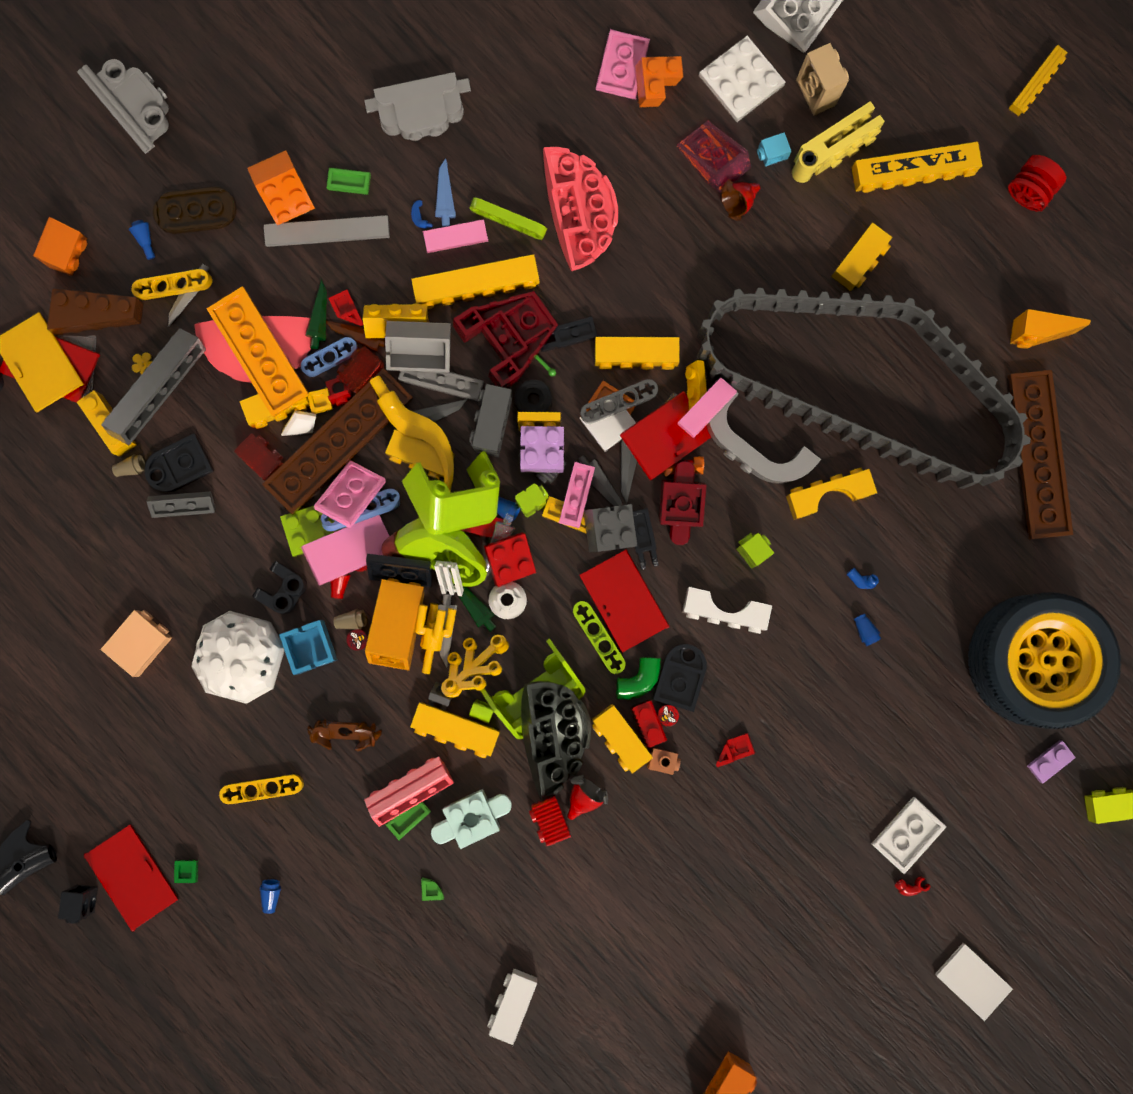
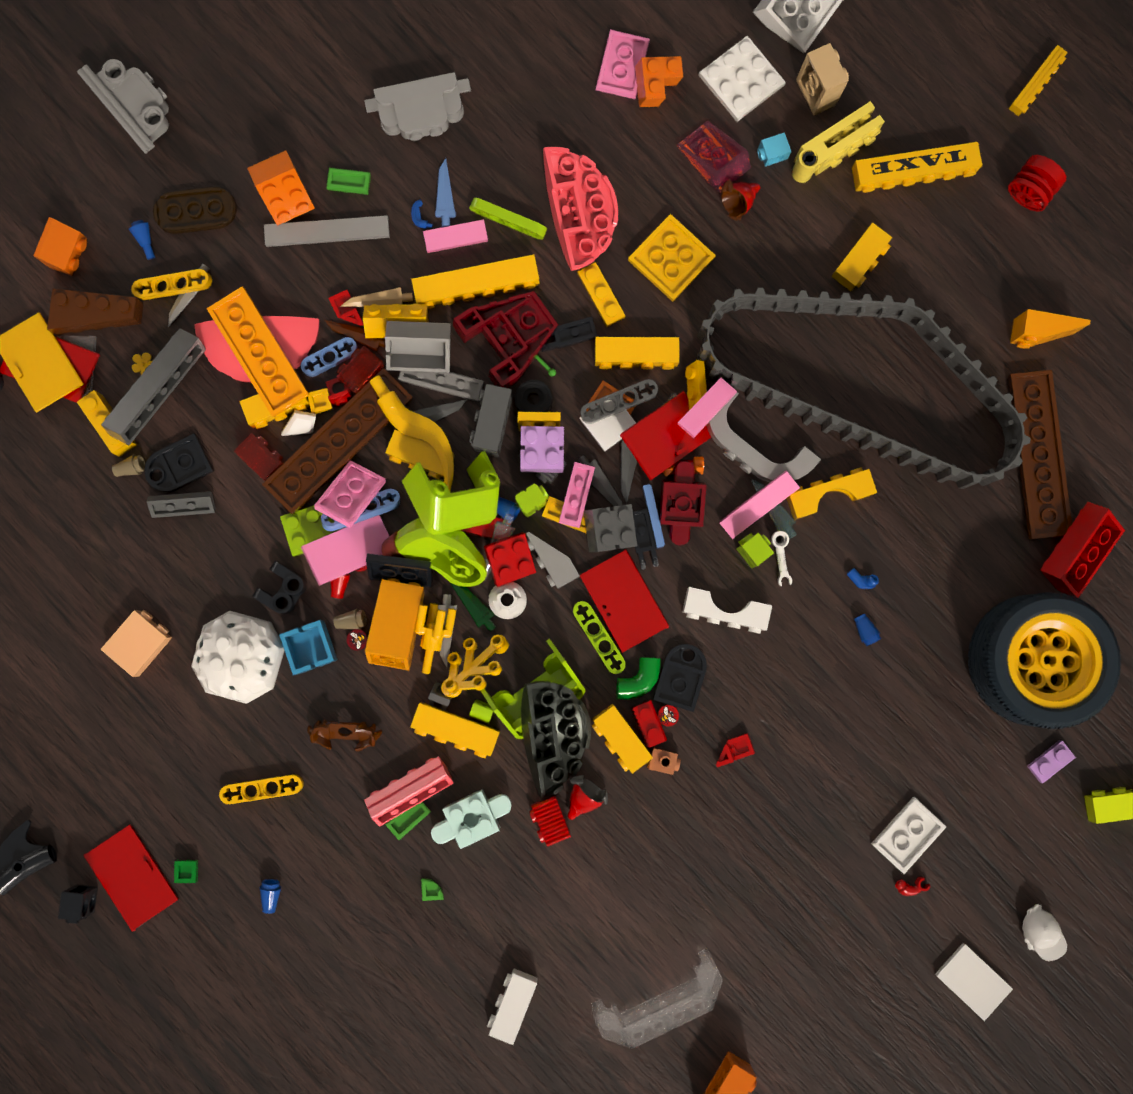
dark green bar [305,279,327,349] -> none
white tile [434,561,464,596] -> none
none -> tan bar [341,287,413,307]
none -> light grey slope [526,532,580,589]
none -> yellow plate [577,262,625,327]
none -> clear windscreen [592,948,723,1049]
none -> yellow plate [628,214,716,302]
none -> medium blue tile [642,484,665,548]
none -> bright pink tile [719,470,800,539]
none -> clear light blue bar [750,479,797,539]
none -> white brick [771,531,792,586]
none -> white hair [1022,904,1067,961]
none -> red brick [1040,502,1125,598]

